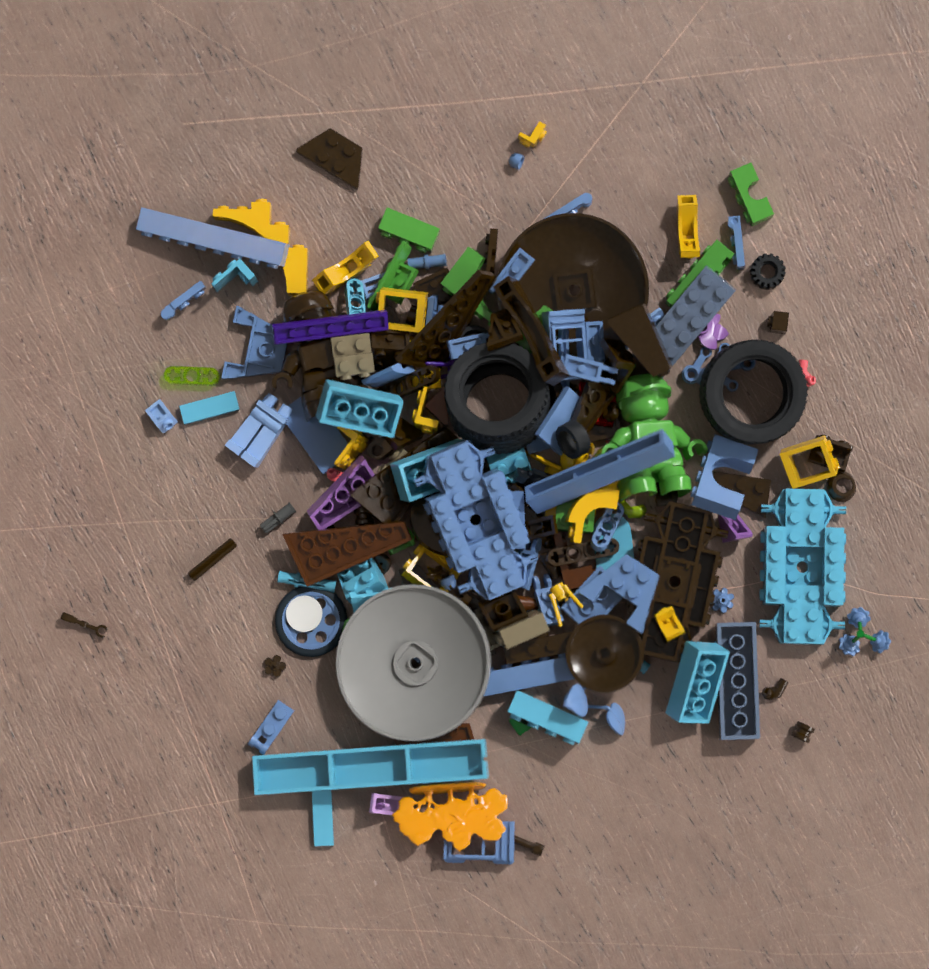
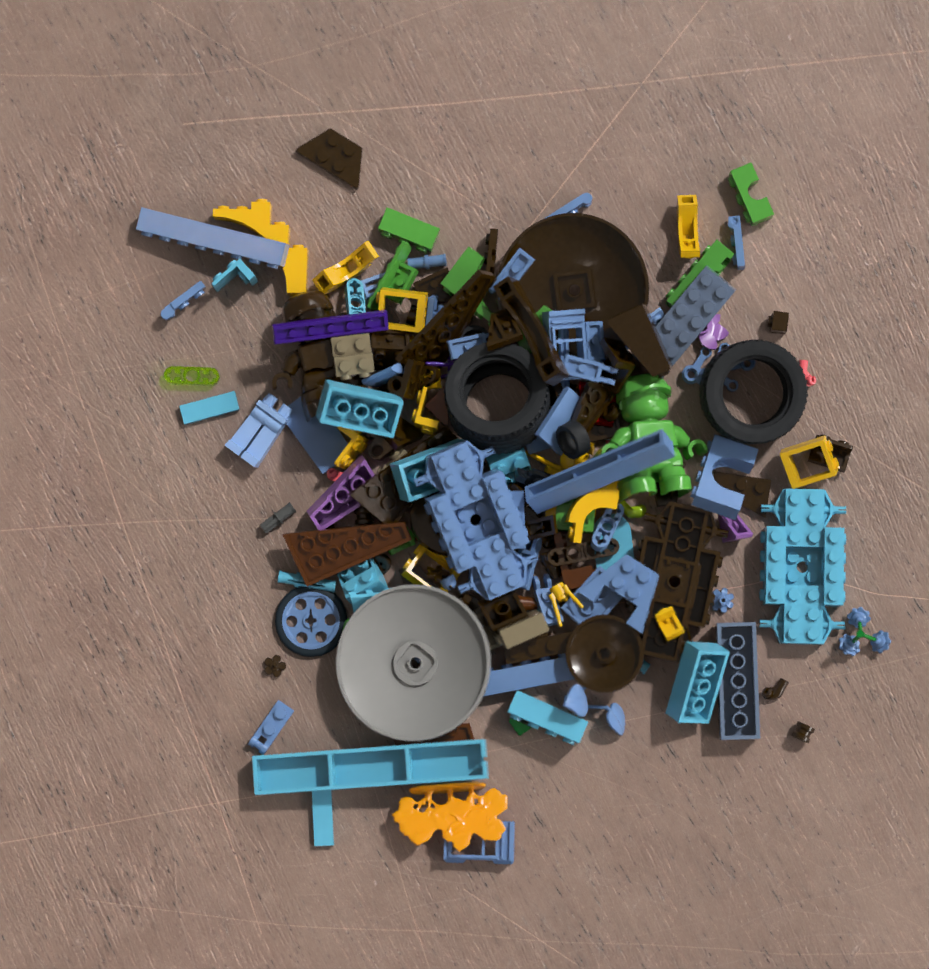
dark brown piece [61,612,108,638] -> none
light blue bracket [145,399,178,433] -> none
dark brown axle [188,538,237,581] -> none
medium blue wing [221,306,288,380] -> none
white sticker [286,596,322,632] -> none
lavender slope [369,793,402,815] -> none
medium blue hinge [509,153,524,170] -> none
dark brown bar [514,835,545,856] -> none
yellow bracket [518,121,547,148] -> none
black tyre [750,253,786,290] -> none
dark brown piece [827,471,856,502] -> none
none -> dark brown plate [387,359,424,399]

